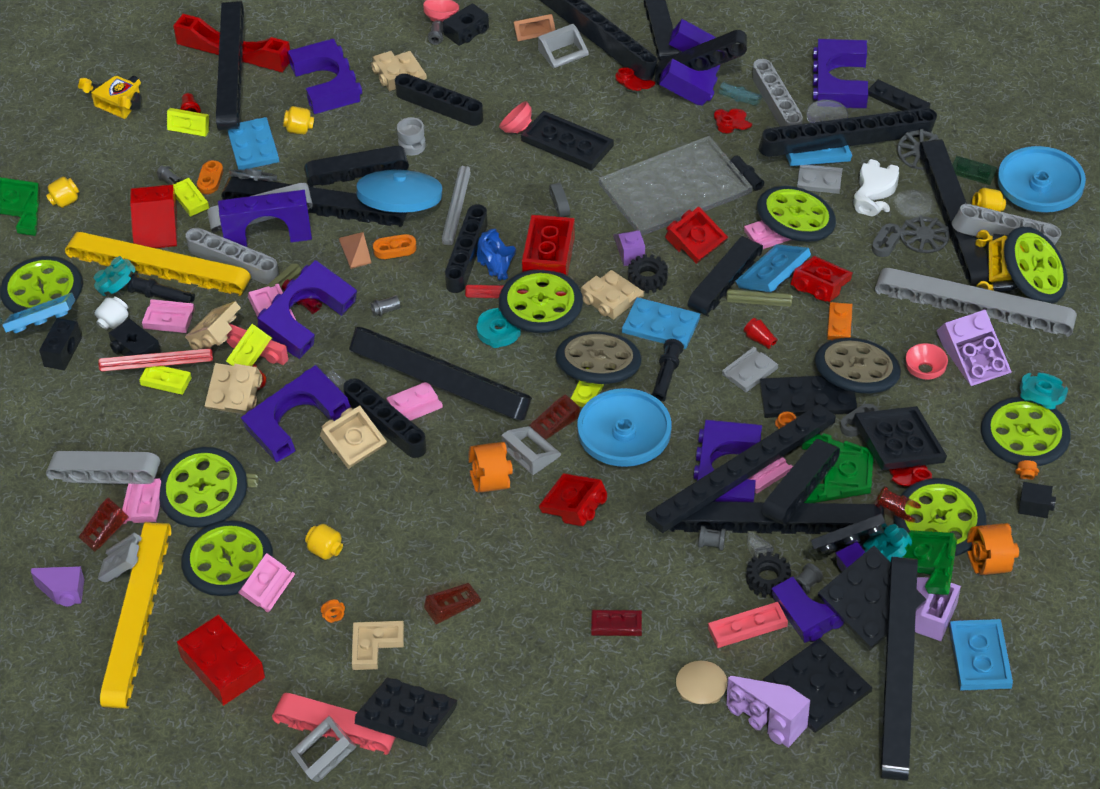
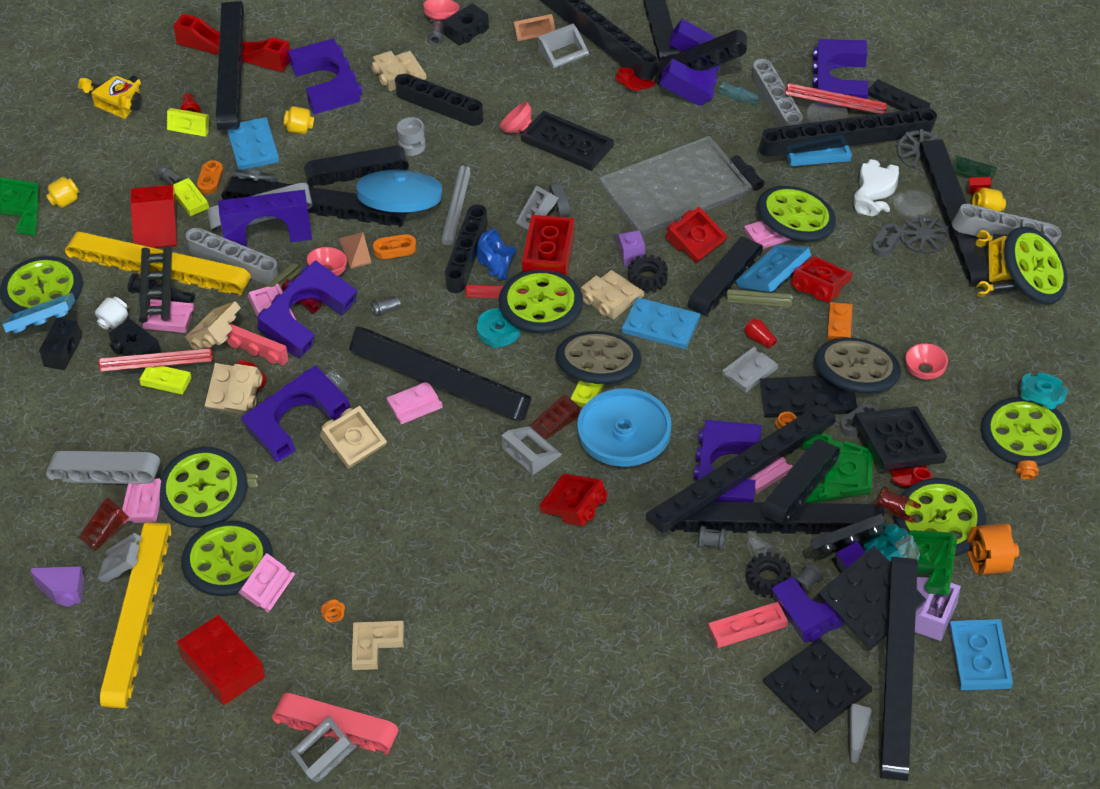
teal plate [93,256,135,296] -> none
neon yellow plate [226,324,272,366] -> none
yellow head [305,524,343,560] -> none
black beam [343,378,427,458] -> none
black plate [354,677,457,747] -> none
clear red slope [424,583,481,624] -> none
orange brick [468,442,513,493] -> none
dark red plate [591,610,642,636] -> none
black pin [652,339,684,402] -> none
tan dish [676,661,727,704] -> none
red plate [714,109,753,133] -> none
lavender slope [727,676,810,748] -> none
light grey plate [797,165,843,194] -> none
light grey beam [875,268,1077,337] -> none
lavender slope [937,310,1011,386] -> none
dark azure dish [998,146,1086,212] -> none
black brick [1018,482,1056,518] -> none
none -> pearl dark grey bar [139,246,172,323]
none -> coral piece [307,247,347,276]
none -> light grey slope [516,185,559,230]
none -> axle [785,83,887,114]
none -> light grey slope [849,704,872,763]
none -> clear slope [895,535,920,560]
none -> red plate [966,177,992,195]

